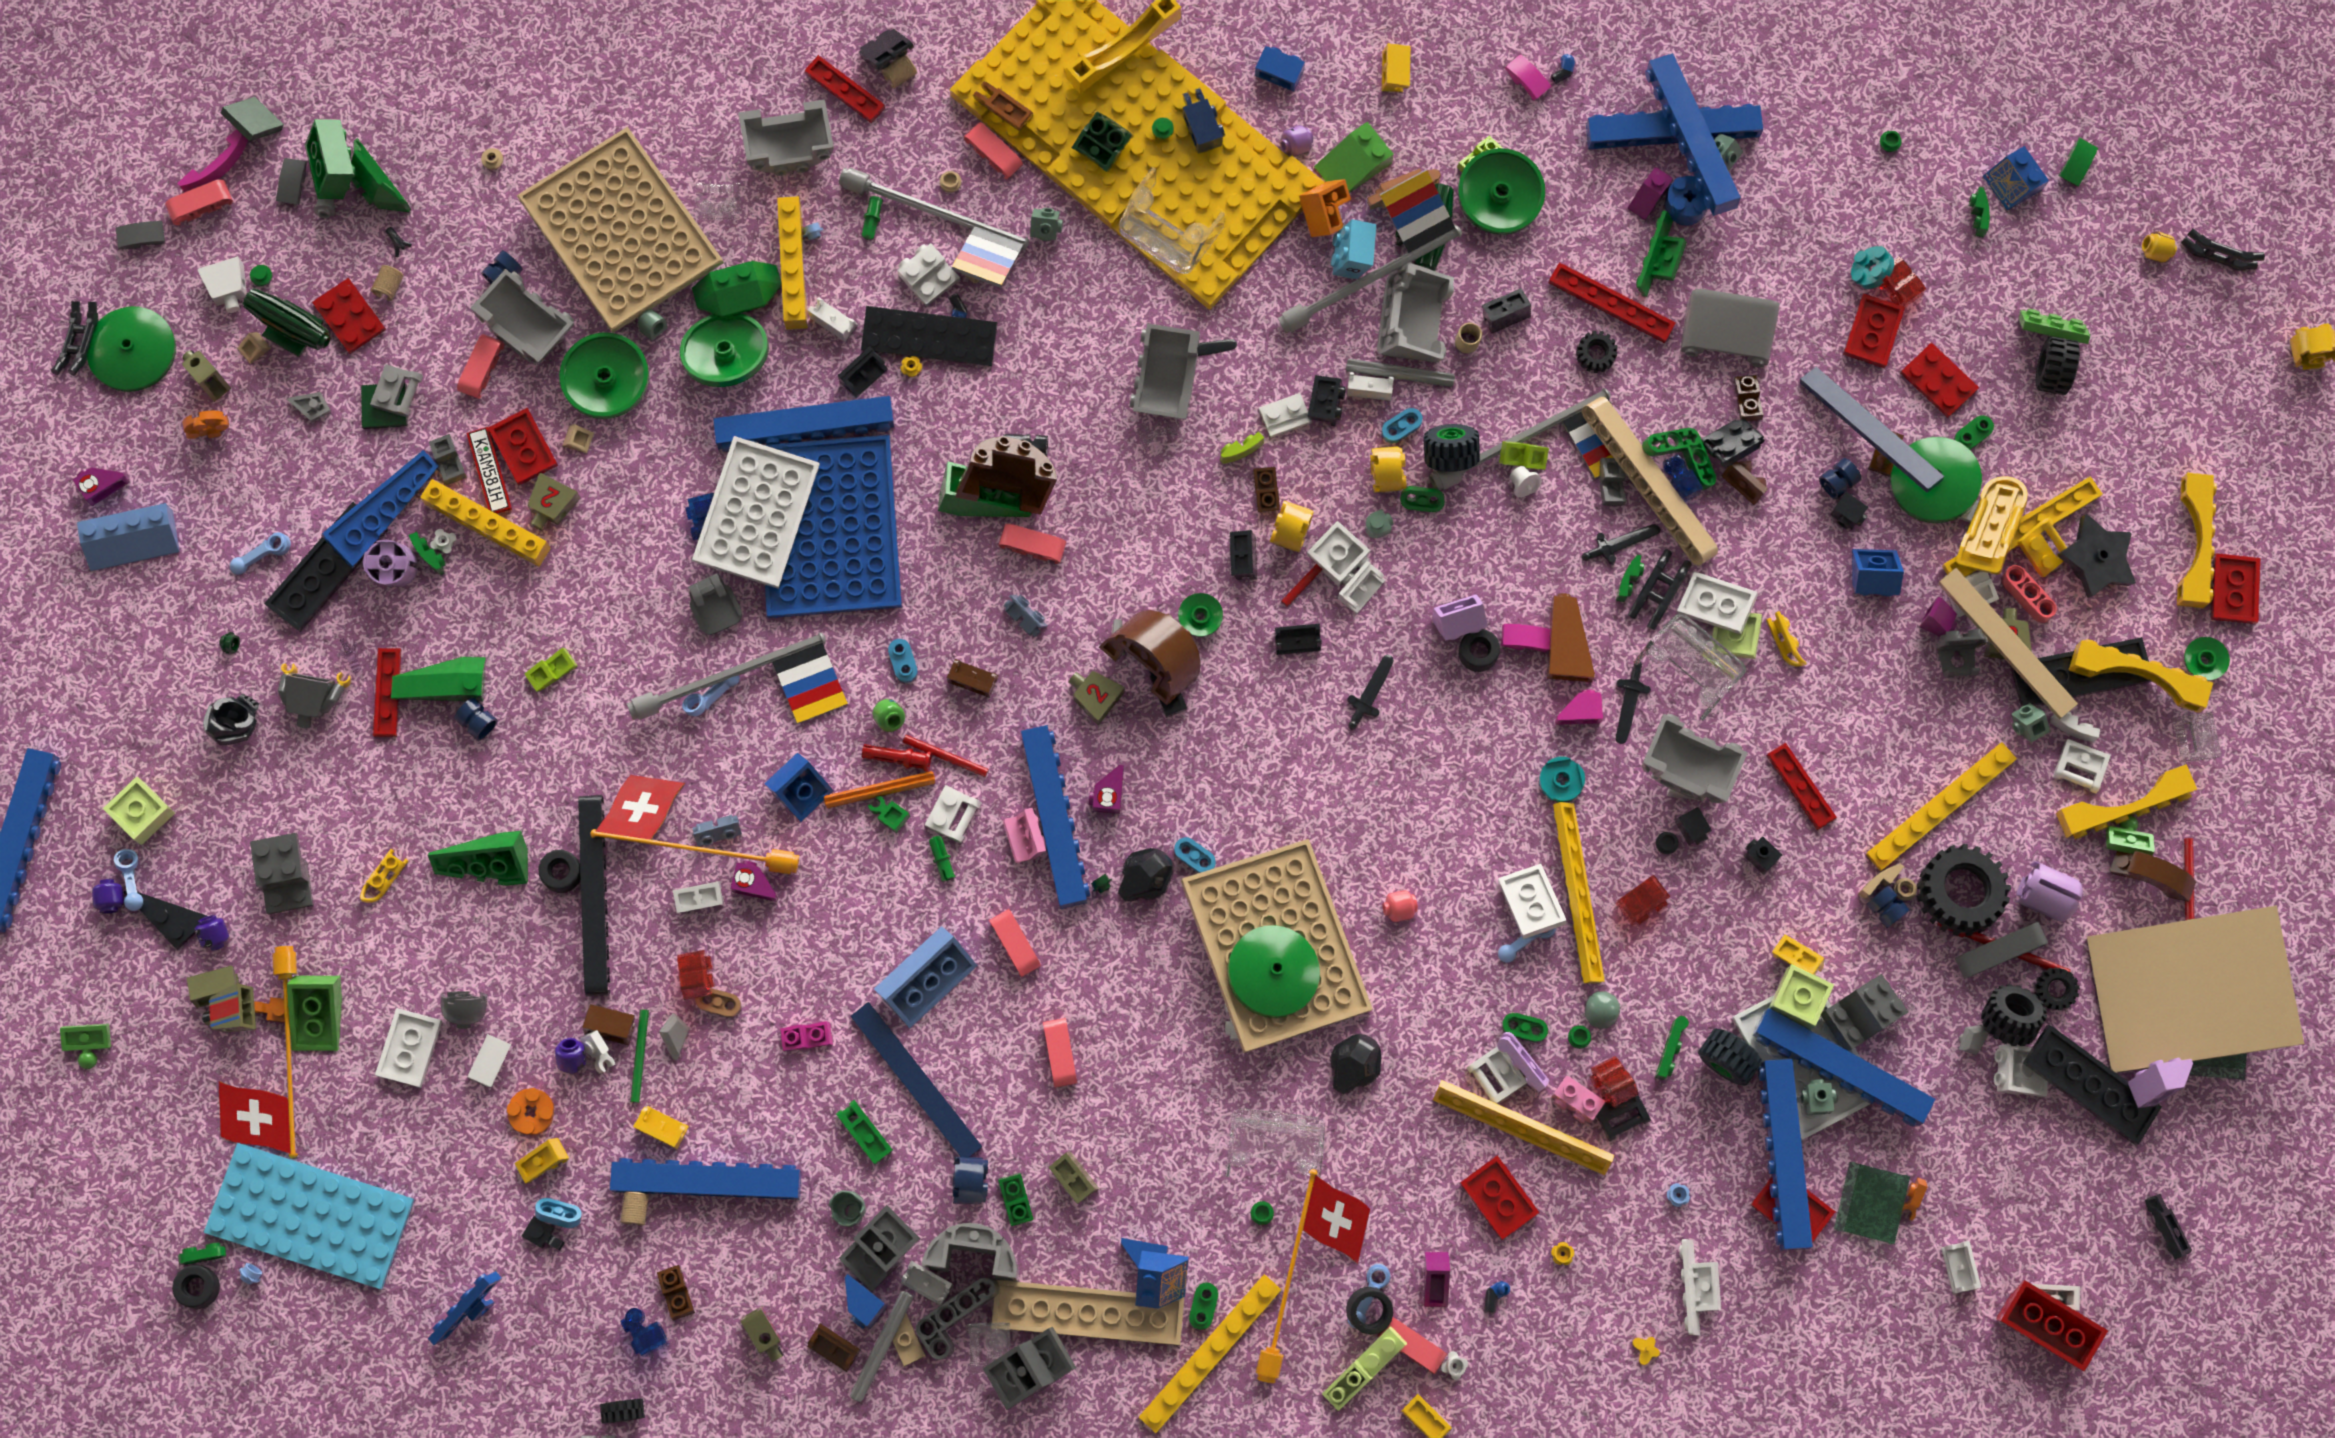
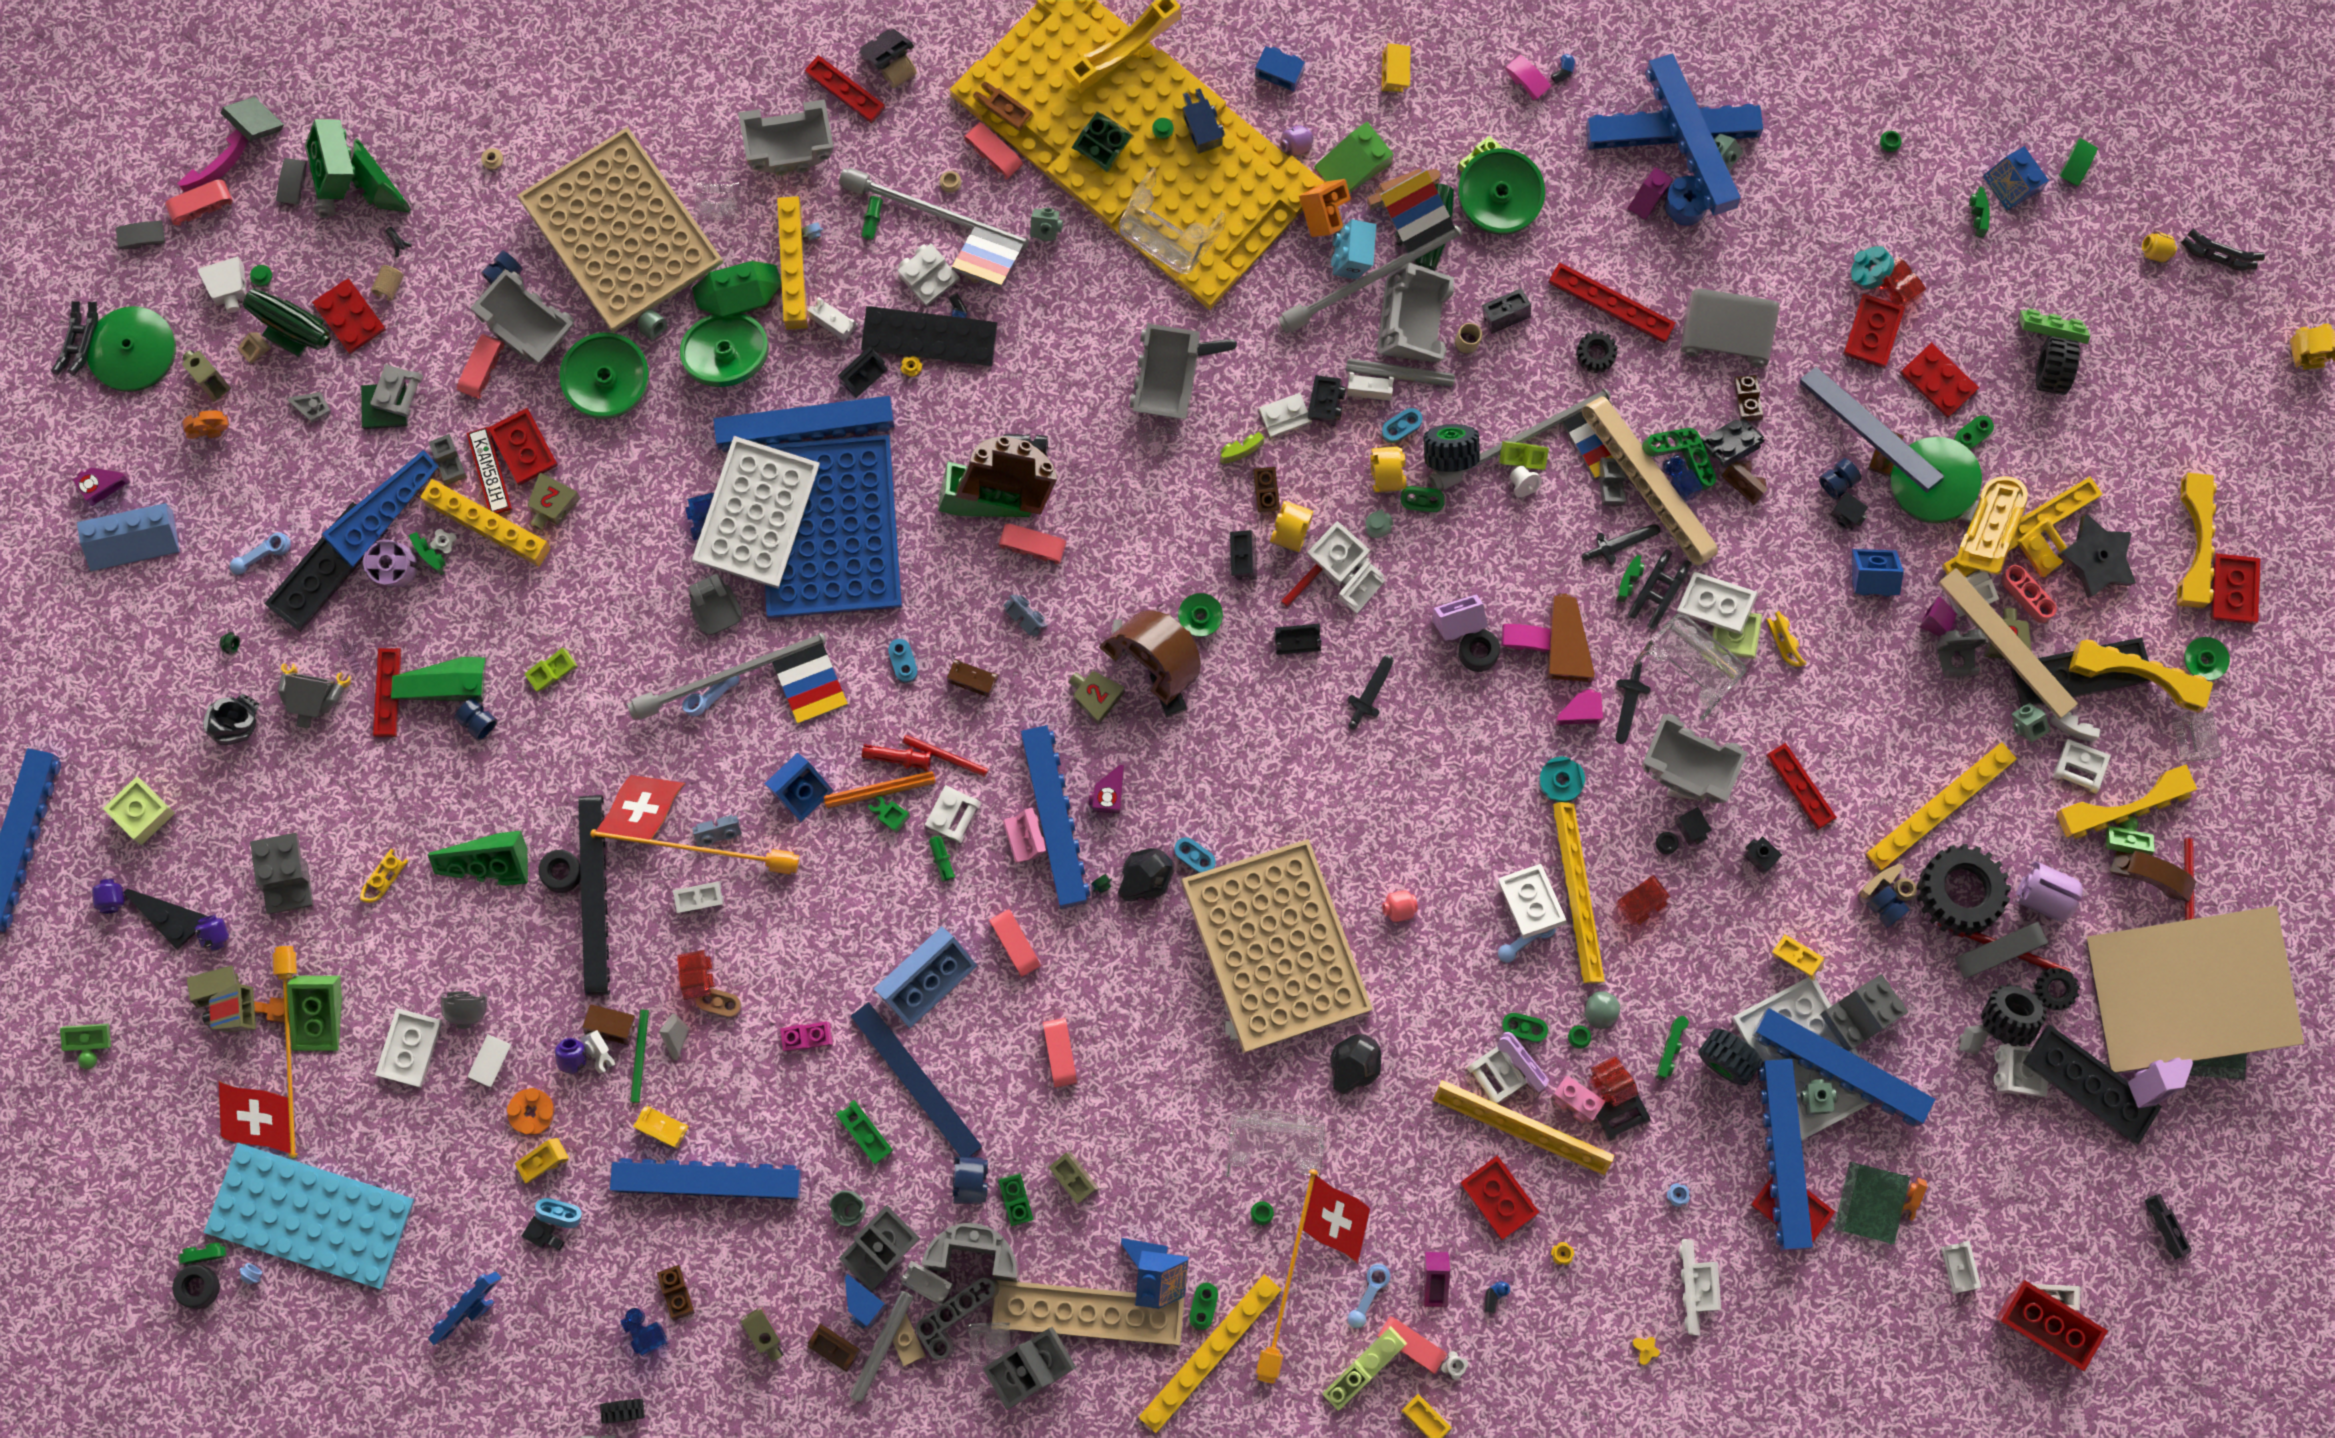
light blue piece [114,849,143,911] -> none
tan slope [562,424,594,453] -> none
tan piece [620,1192,649,1226] -> none
magenta slope [730,860,778,902] -> none
bright green head [872,699,905,732] -> none
green dish [1227,925,1320,1018] -> none
black tyre [1346,1287,1394,1335] -> none
green bracket [1636,211,1687,297] -> none
yellowish green container [1769,964,1834,1030] -> none

